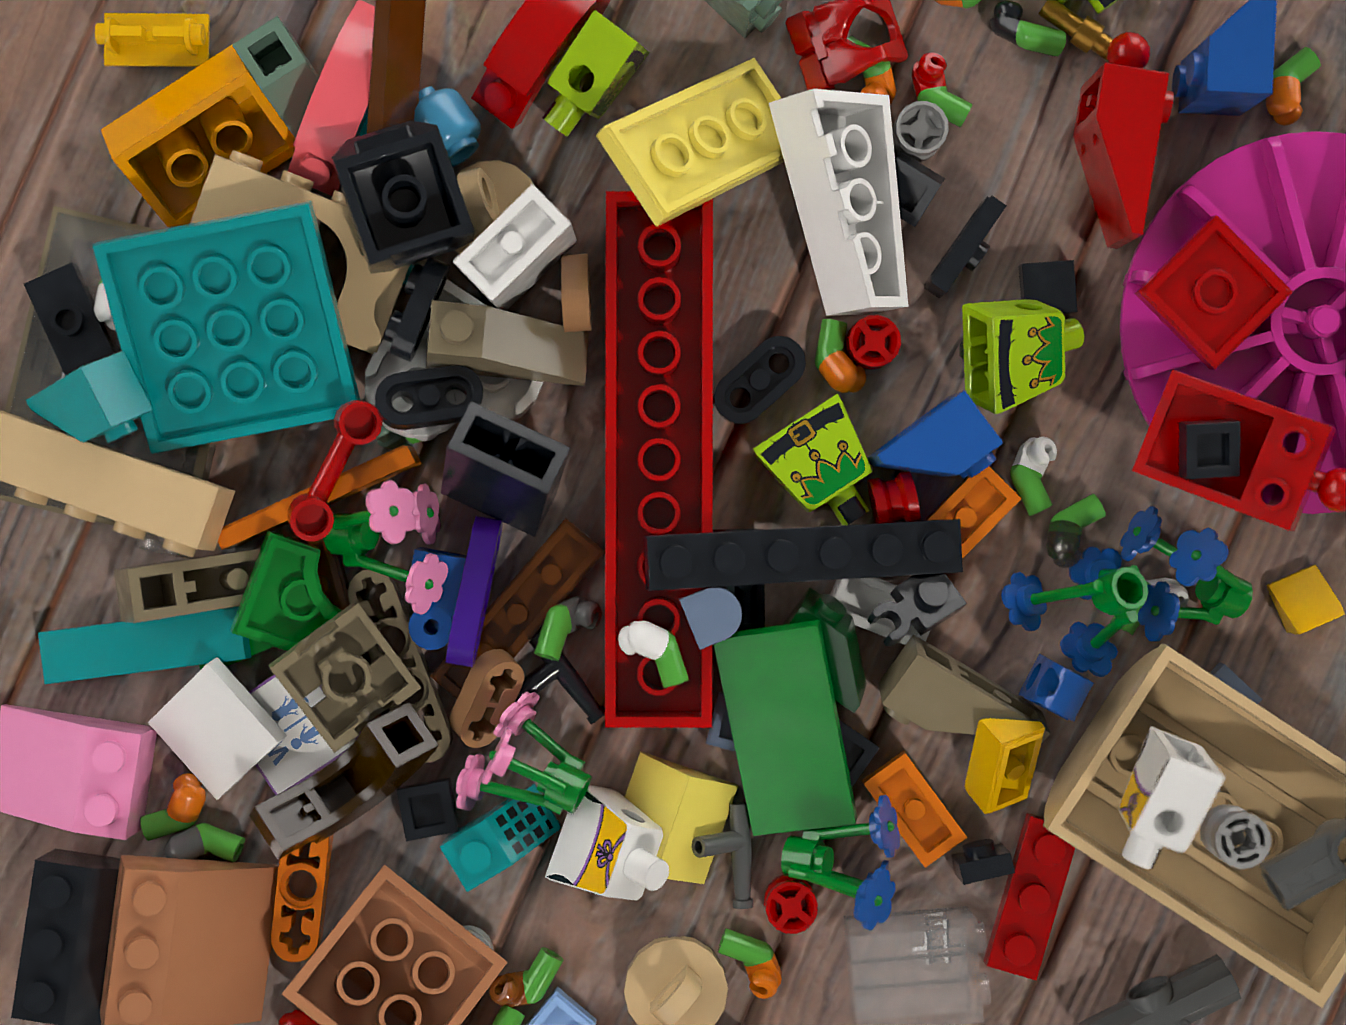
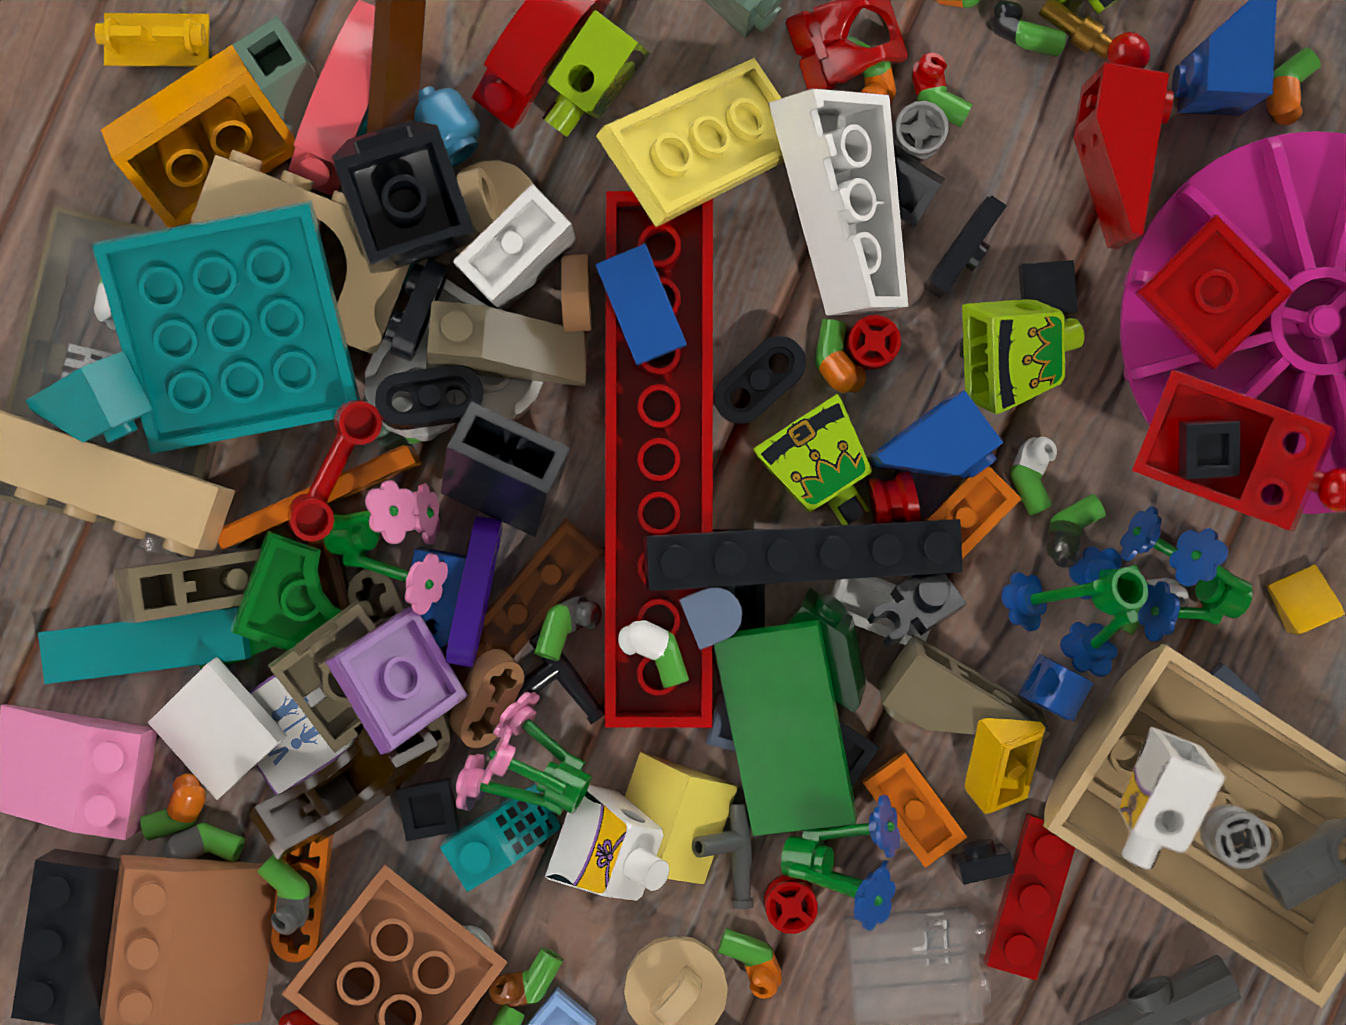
black plate [24,262,117,376] -> none
none -> arm [257,854,310,935]
none -> medium lavender tile [325,606,468,754]
none -> blue tile [595,244,687,366]

